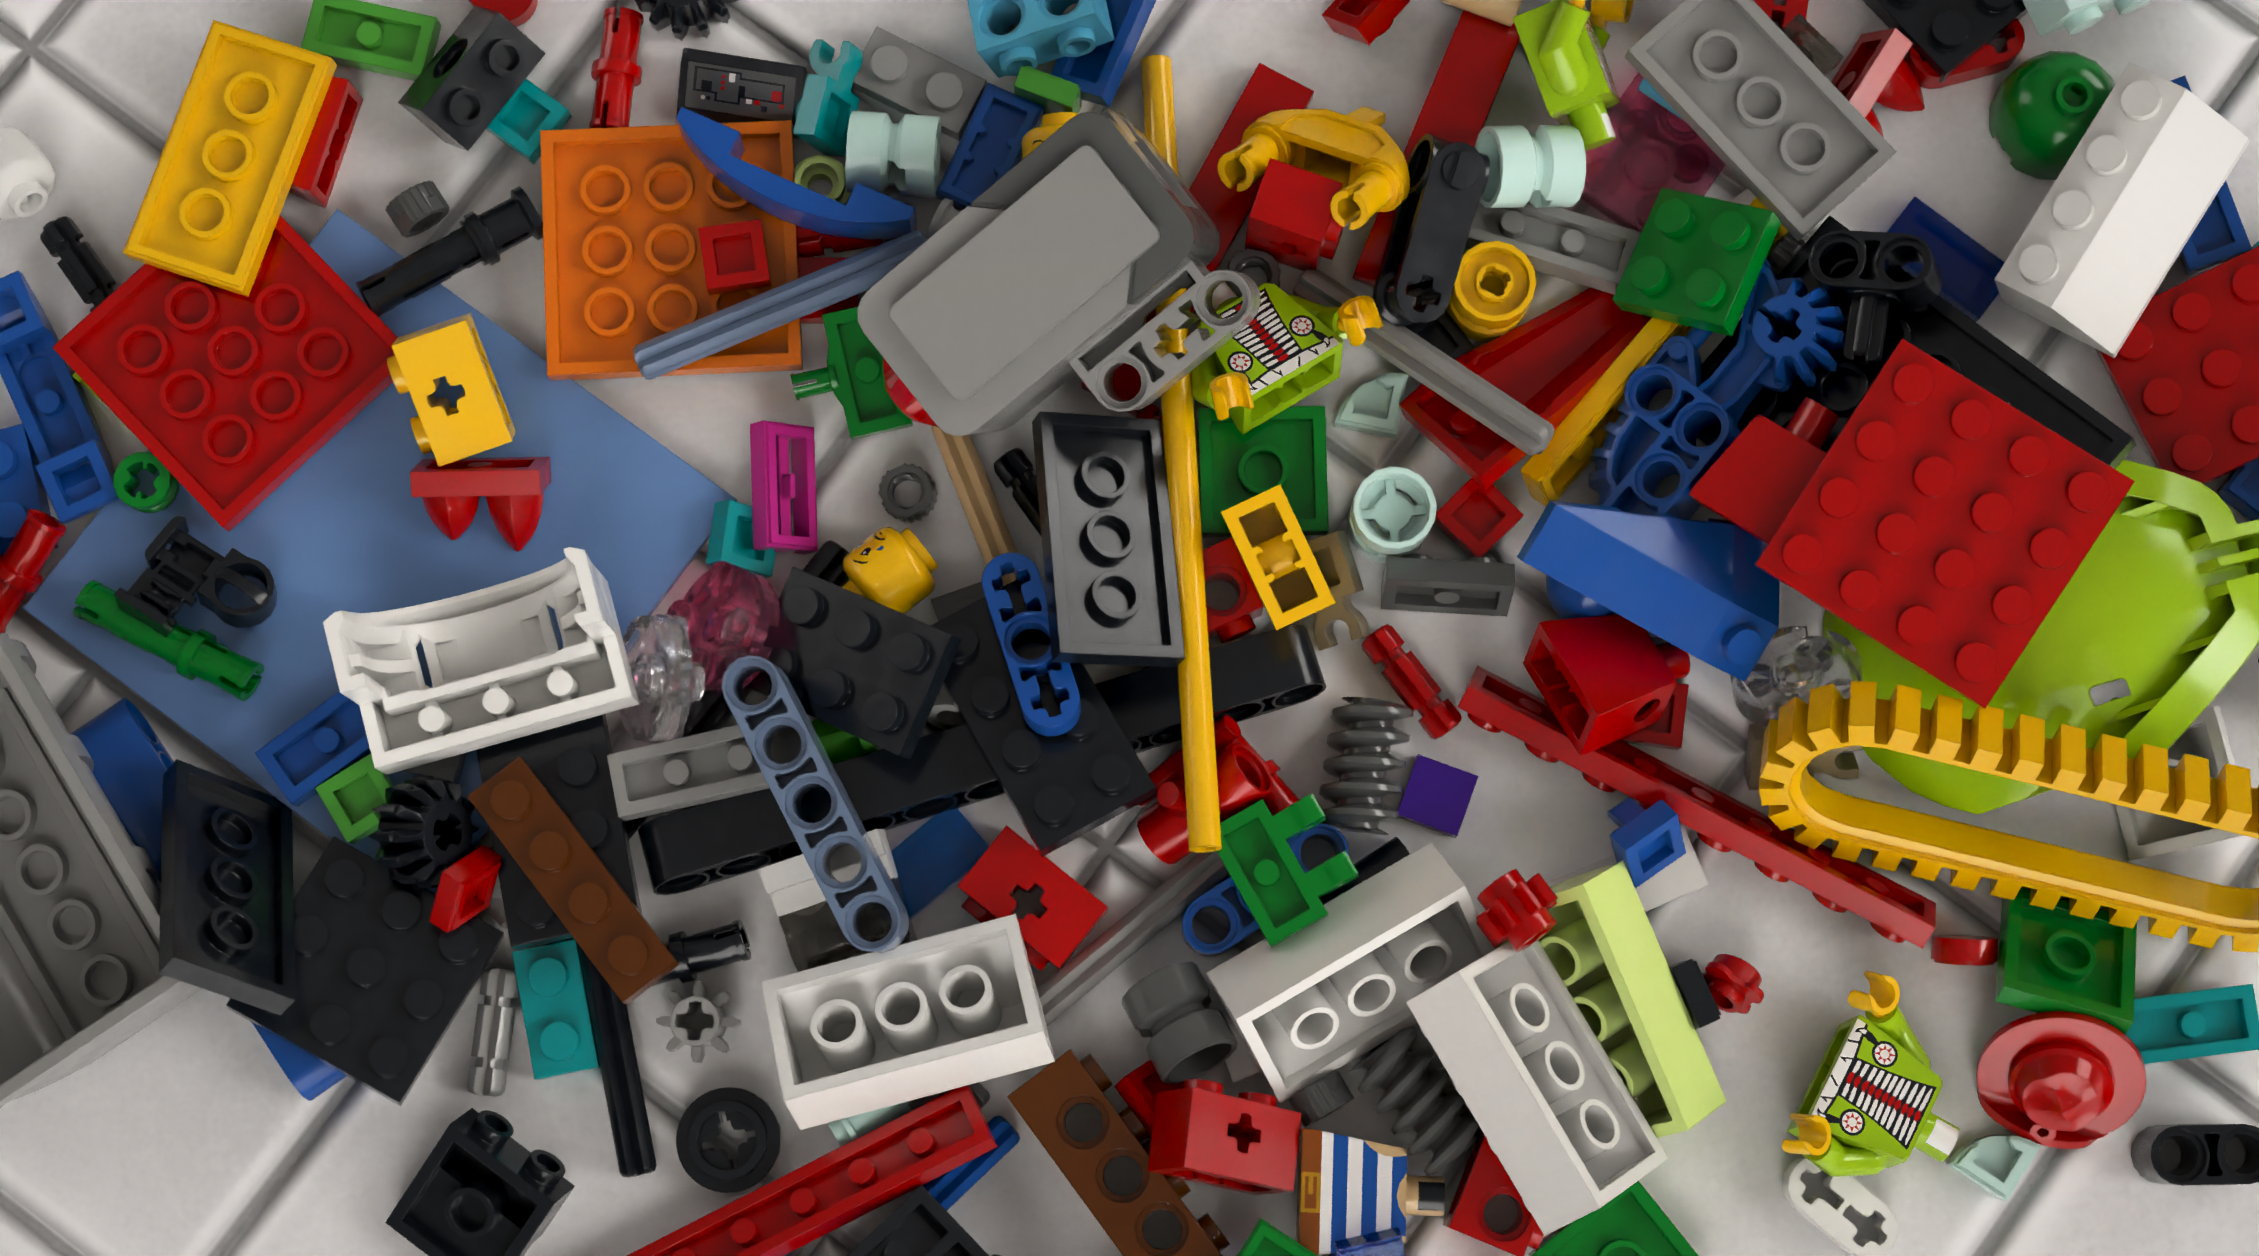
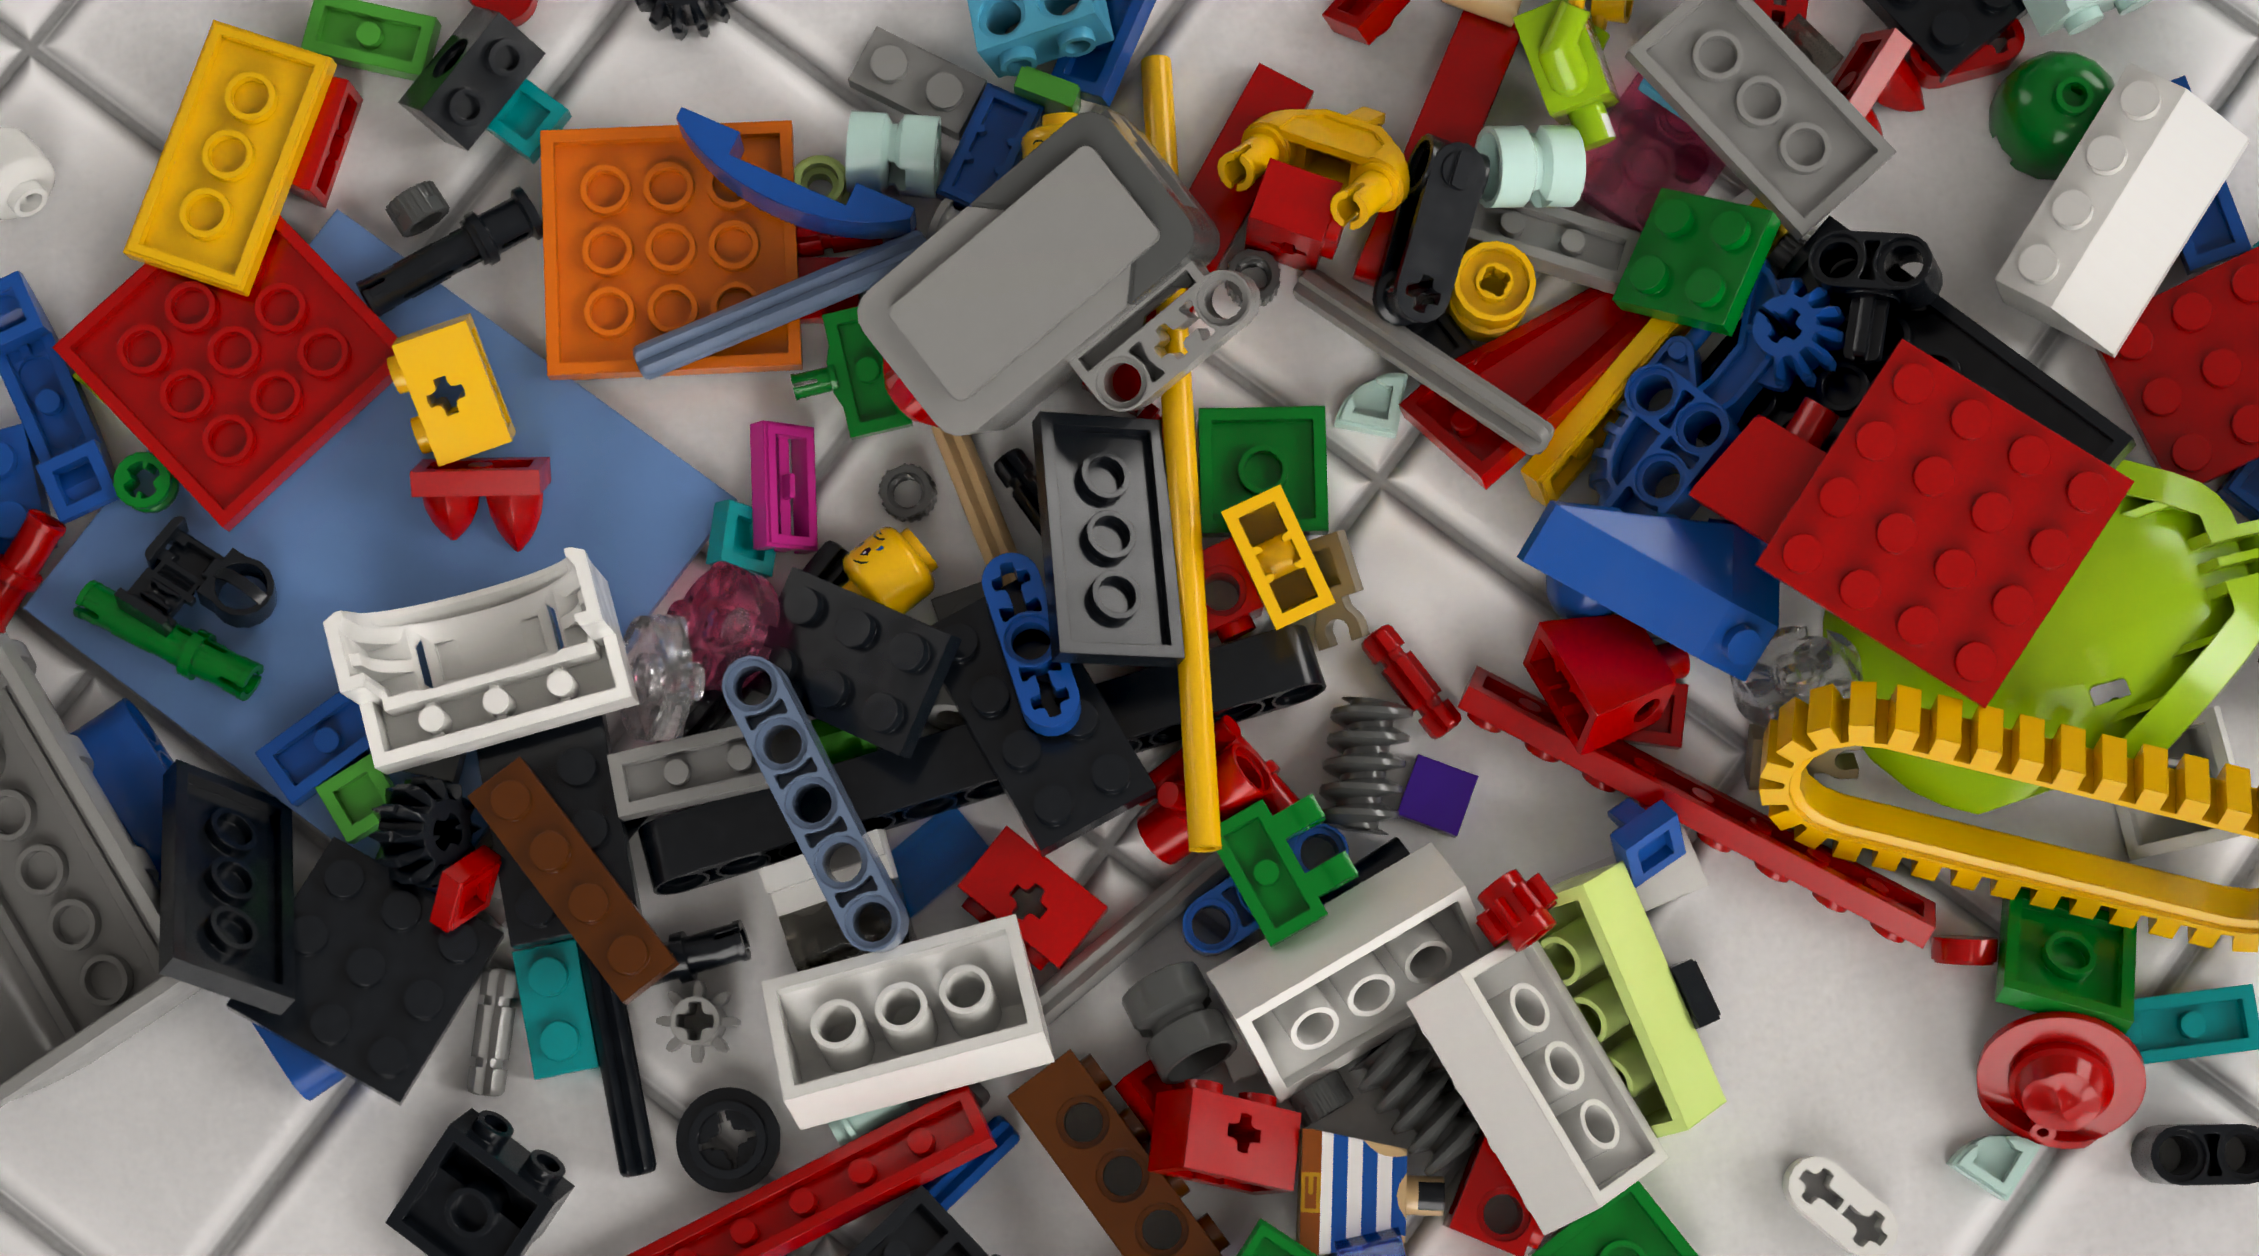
black axle [40,216,117,312] -> none
red pin [589,7,644,128] -> none
slope [676,48,808,140] -> none
red tile [698,219,772,295] -> none
teal plate [793,39,863,157] -> none
torso [1191,282,1384,435] -> none
light aqua wheel [1347,466,1437,563] -> none
dark grey plate [1380,553,1515,617] -> none
red plate [1434,478,1524,558] -> none
red plate [1702,954,1764,1014] -> none
torso [1782,971,1960,1177] -> none
clear blue tile [1887,196,2005,322] -> none

